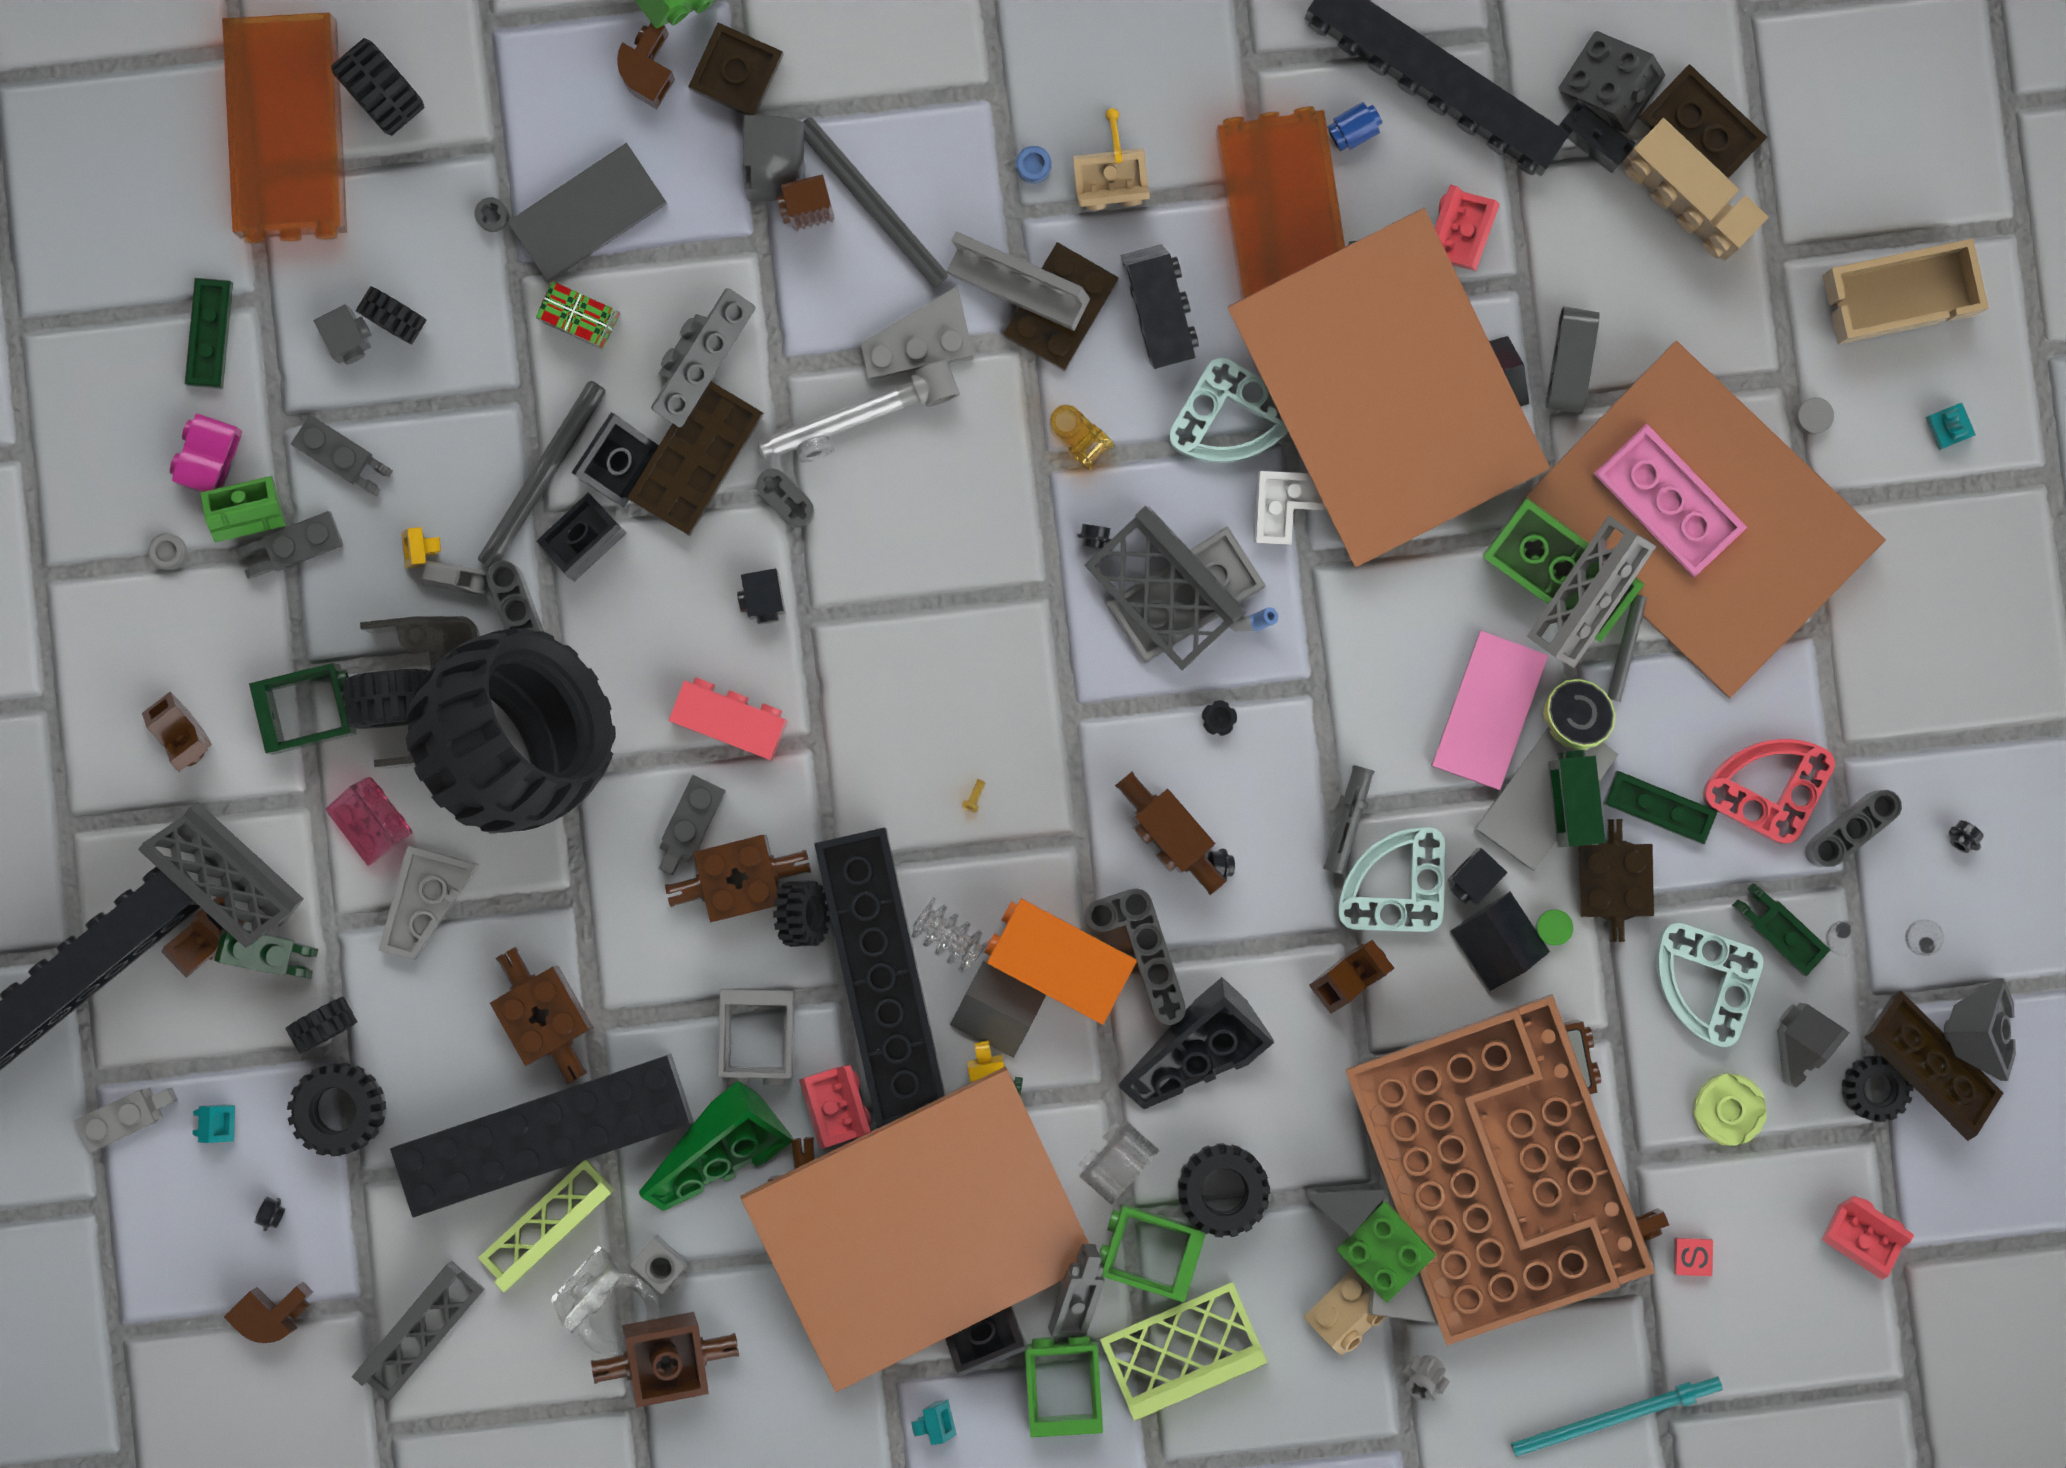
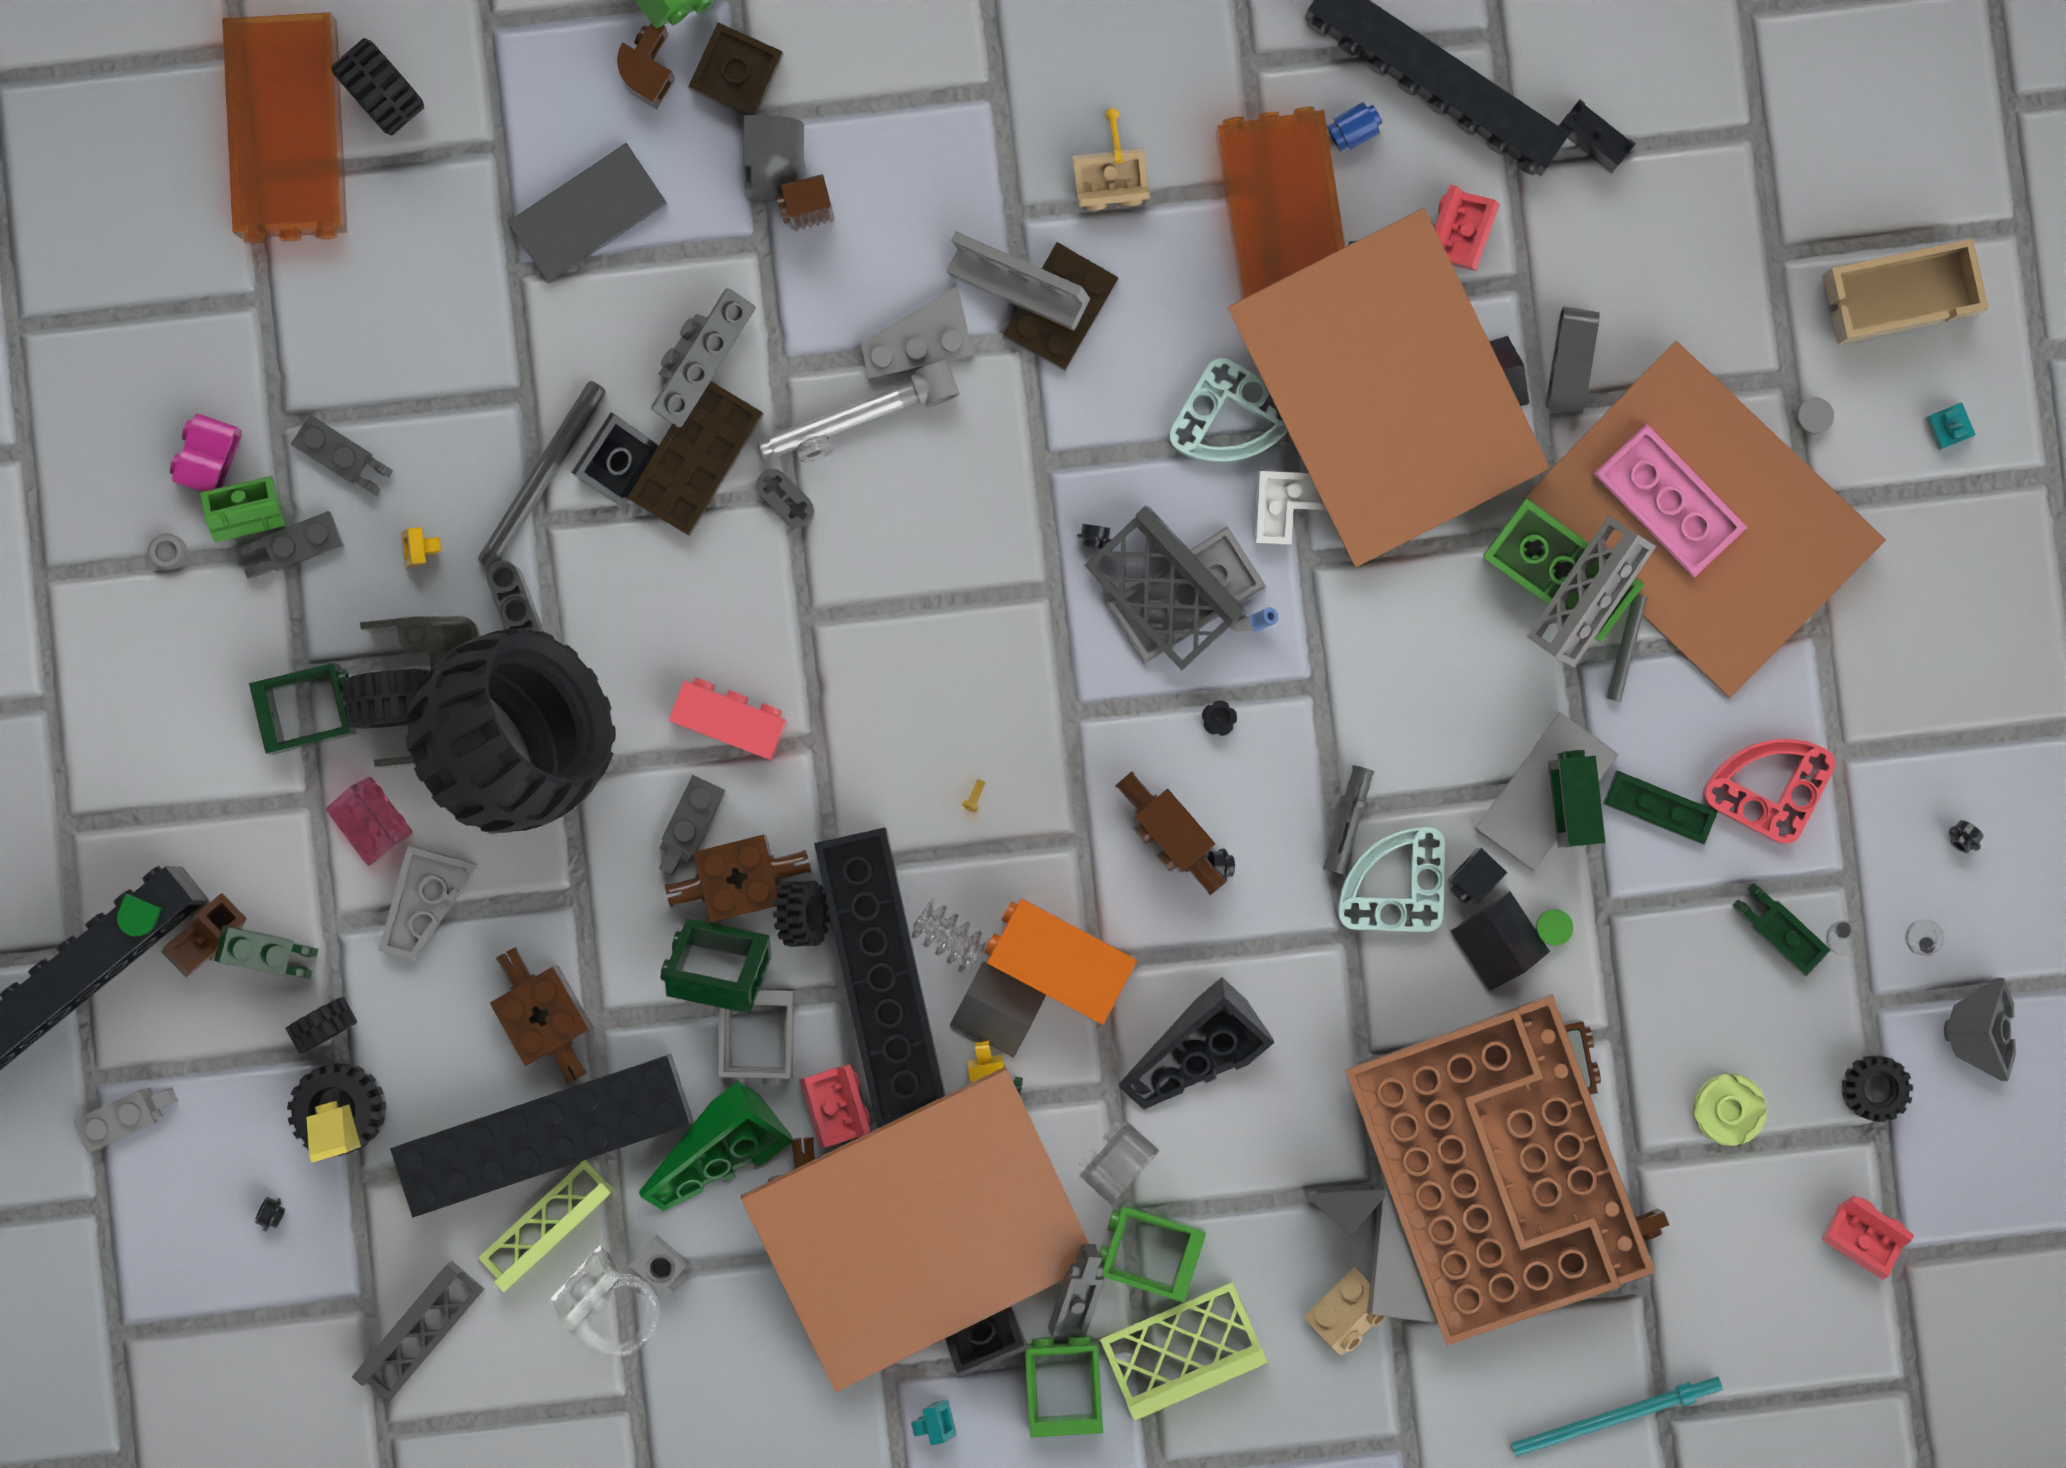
dark grey fence [138,802,304,948] -> none
reddish brown brick [142,691,212,772] -> none
dark green tile [185,278,233,389] -> none
teal tile [192,1104,235,1143] -> none
reddish brown brick [224,1282,313,1343] -> none
dark grey brick [313,304,372,365] -> none
black tyre [355,286,427,345] -> none
light grey bar [422,560,487,595] -> none
dark grey bush [475,197,509,232] -> none
piece [536,281,621,349] -> none
black slope [536,492,627,582] -> none
reddish brown brick [591,1312,739,1408] -> none
black brick [737,568,786,624] -> none
dark grey axle [803,117,948,287] -> none
medium blue tile [1016,146,1052,184] -> none
clear yellow piece [1049,404,1115,471] -> none
dark grey beam [1085,888,1186,1025] -> none
black wedge [1120,244,1199,369] -> none
black tyre [1177,1143,1270,1238] -> none
reddish brown brick [1309,939,1394,1014] -> none
bright green hinge [1336,1201,1437,1303] -> none
light grey gear [1402,1355,1450,1401] -> none
bright pink tile [1431,631,1548,790] -> none
black tile [1543,679,1615,750] -> none
dark grey bracket [1558,31,1666,134] -> none
dark brown plate [1579,819,1654,942] -> none
tan piece [1622,117,1769,261] -> none
dark brown plate [1638,64,1767,178] -> none
light aqua beam [1656,923,1764,1047] -> none
coral tile [1674,1237,1713,1276] -> none
dark grey slope [1777,1003,1850,1088] -> none
dark grey beam [1805,790,1902,867] -> none
dark brown plate [1864,991,2003,1141] -> none
none -> green tile [117,894,163,936]
none -> light yellow slope [306,1101,361,1163]
none -> dark green window [660,918,771,1014]

